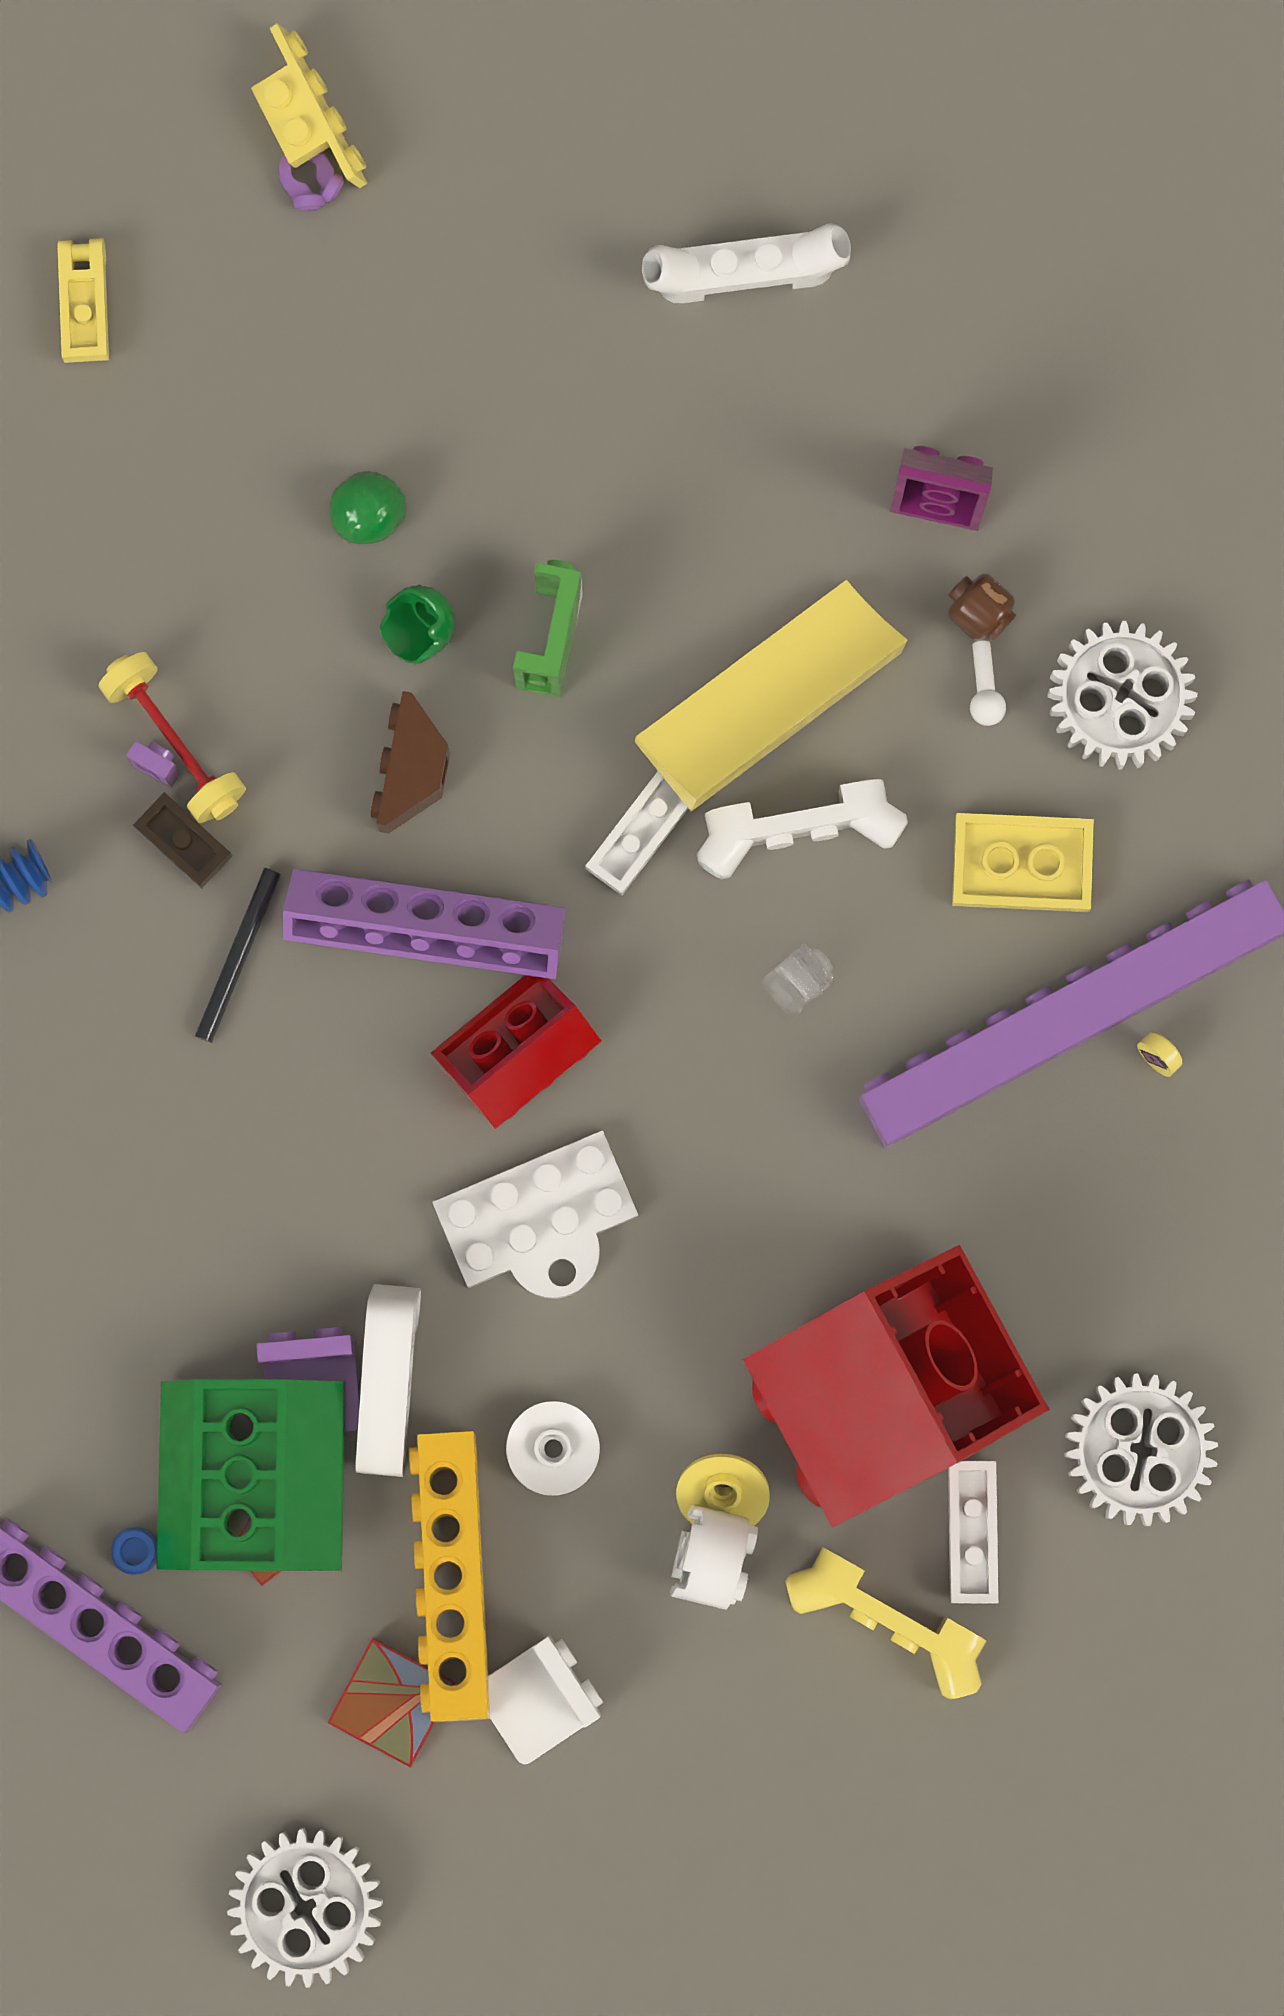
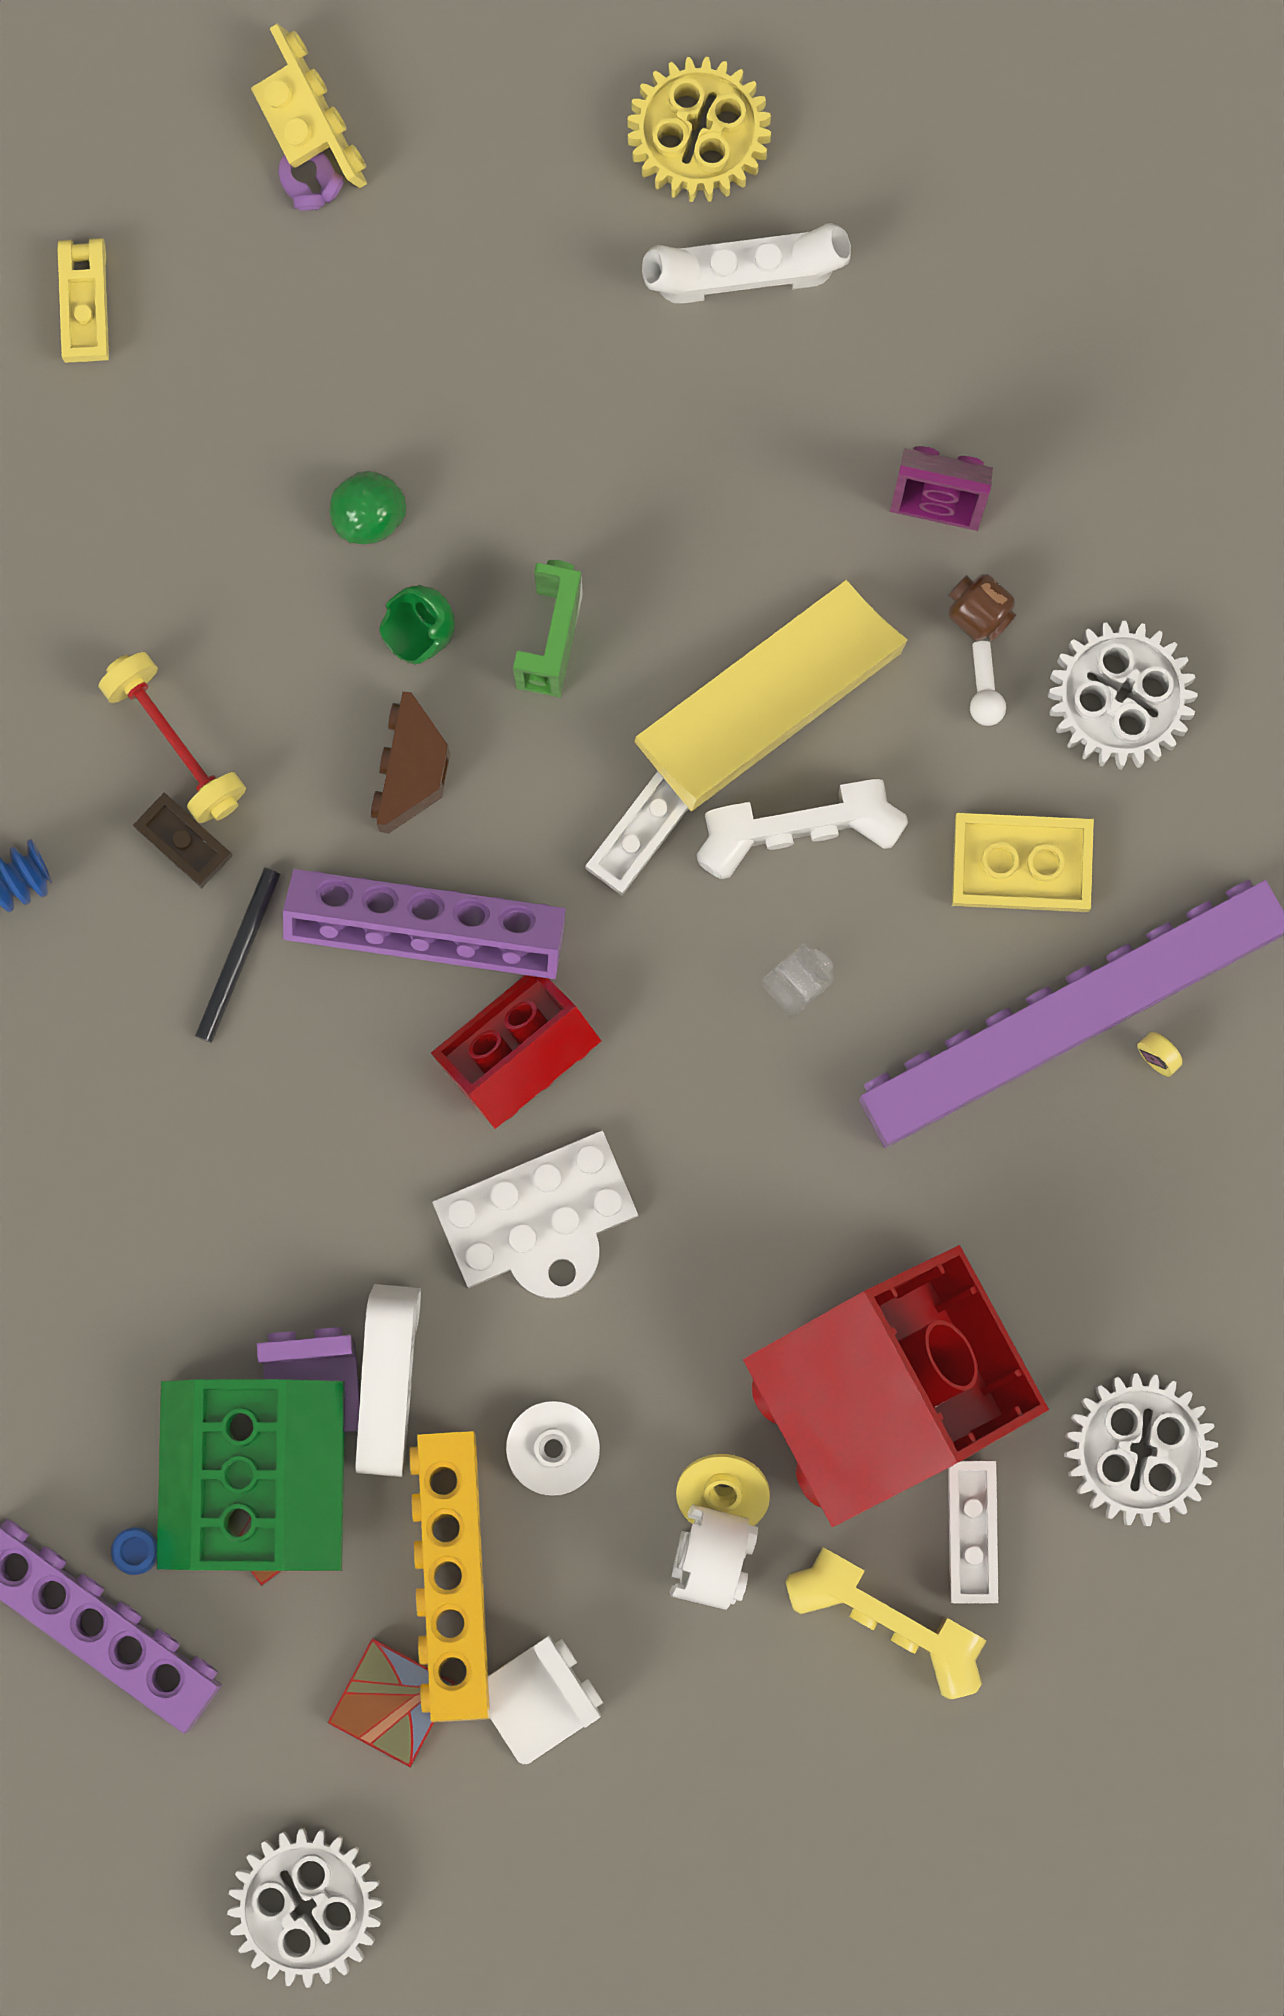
medium lavender plate [126,741,180,788] -> none
none -> light yellow gear [627,57,771,202]

